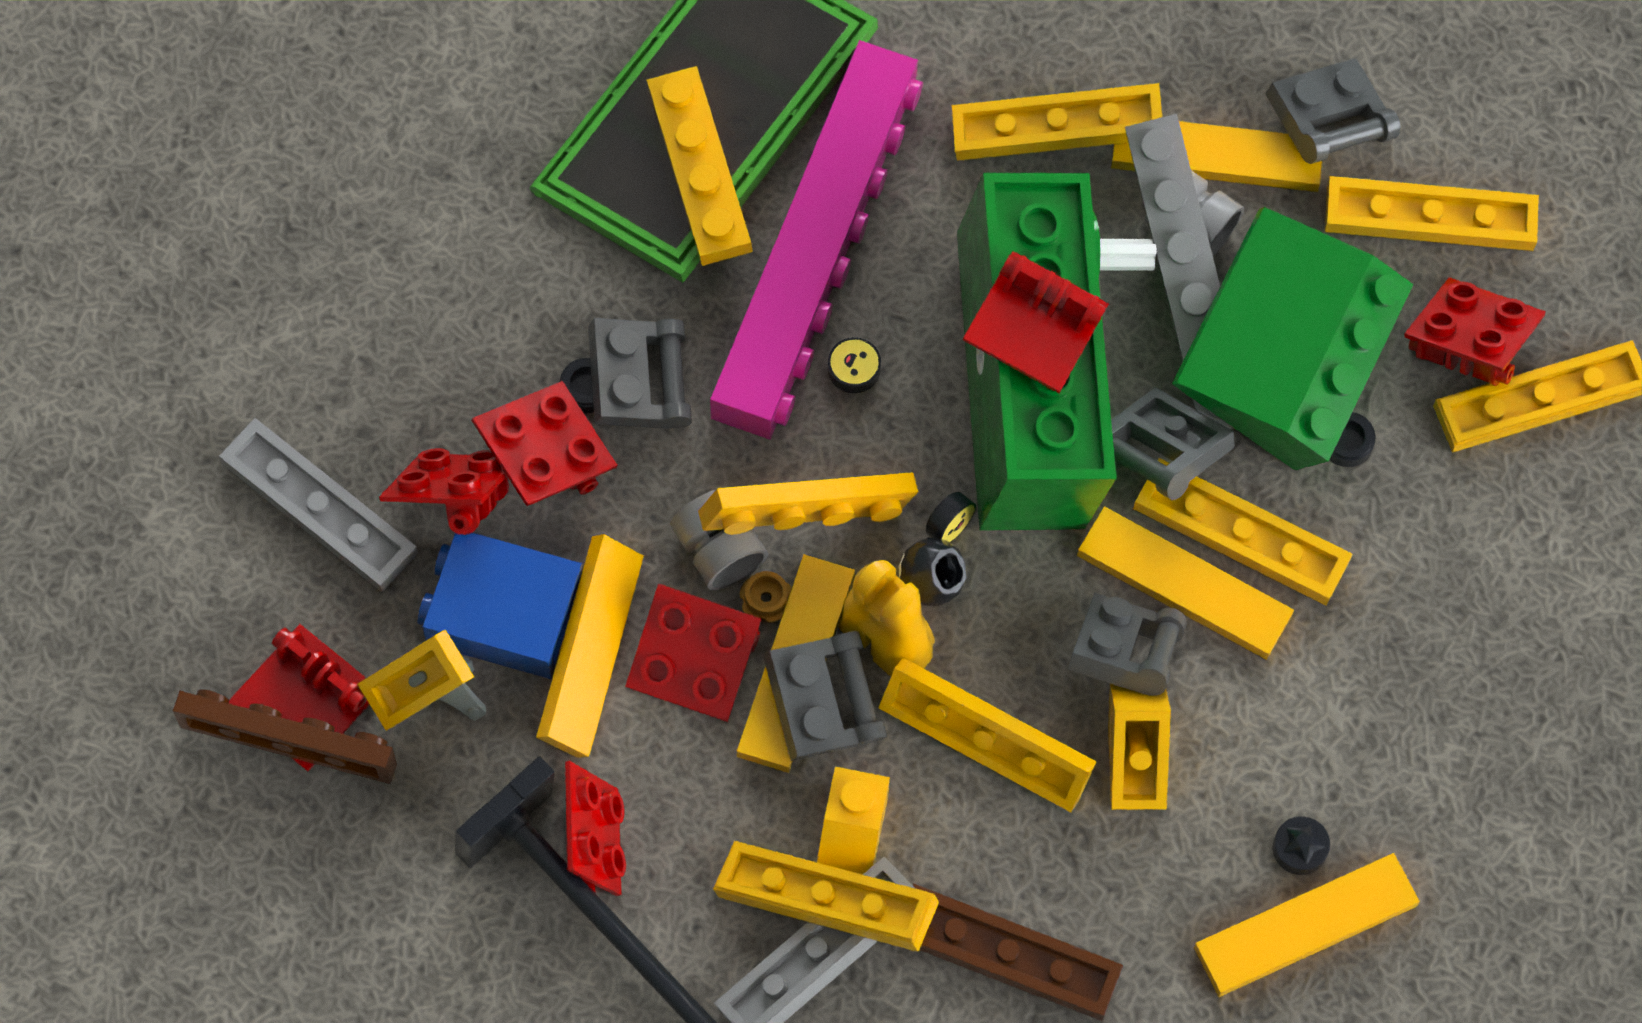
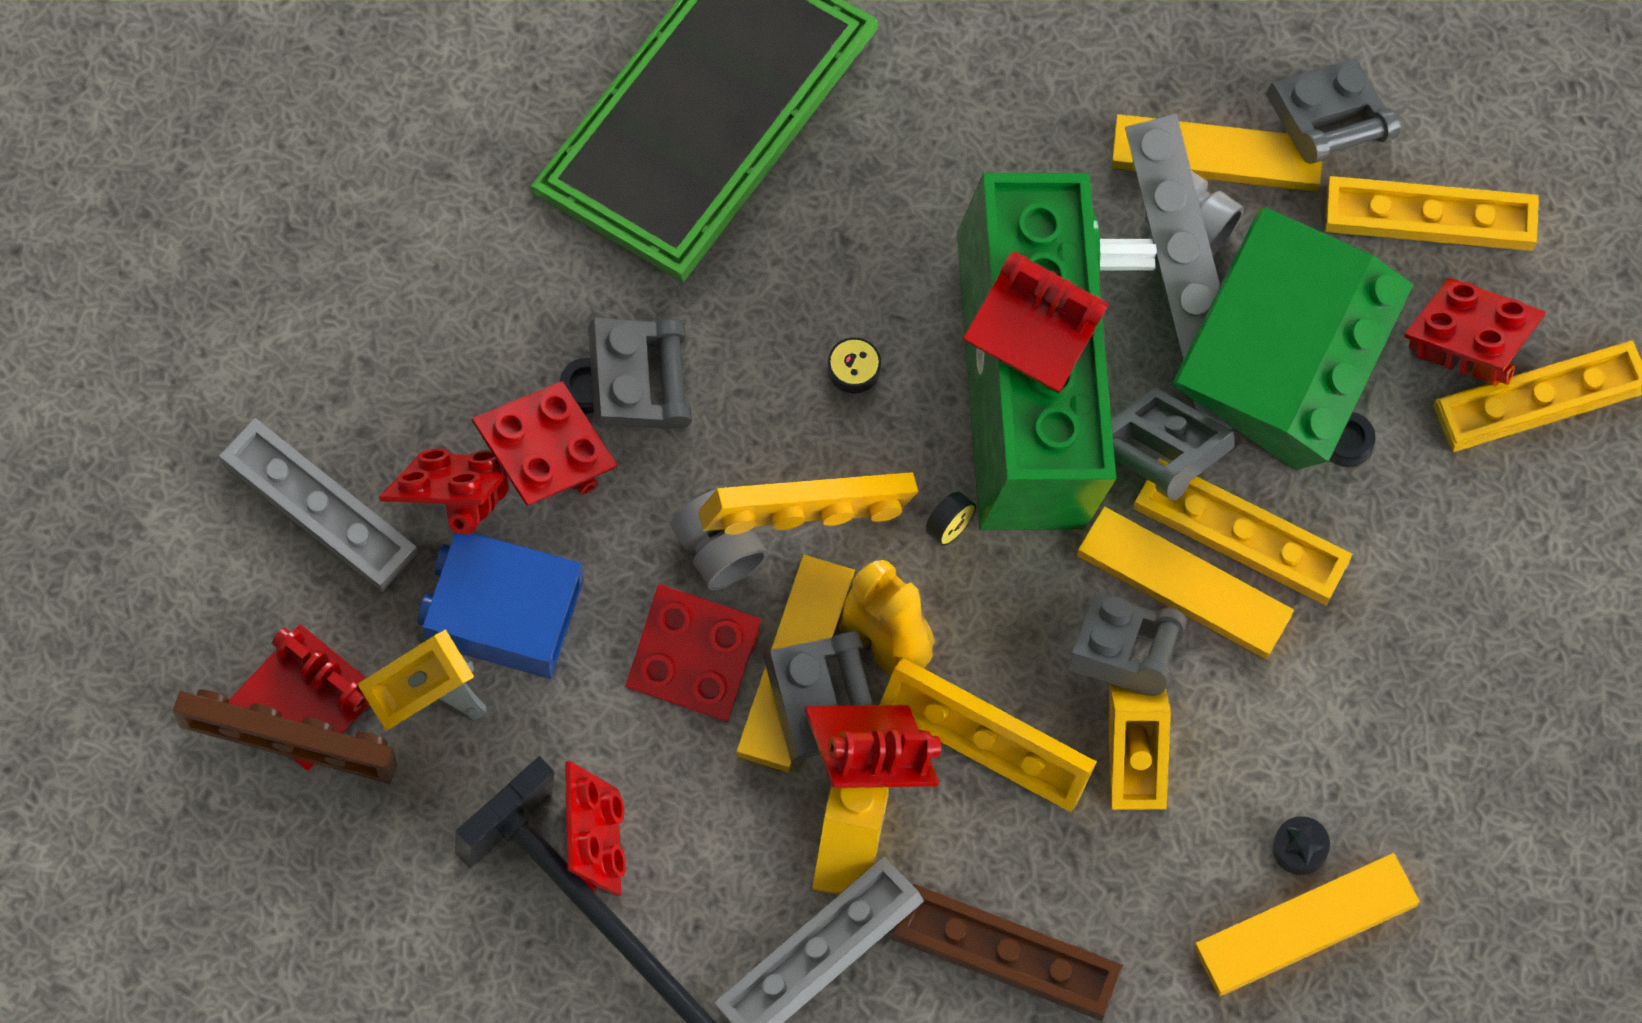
yellow tile [536,534,644,758] -> none
yellow plate [647,66,753,266] -> none
dark pink brick [710,40,923,440] -> none
yellow tile [713,841,939,952] -> none
pearl gold plate [740,571,792,623] -> none
black piece [898,537,967,606] -> none
yellow plate [952,83,1162,161] -> none
none -> red hinge [804,705,941,788]

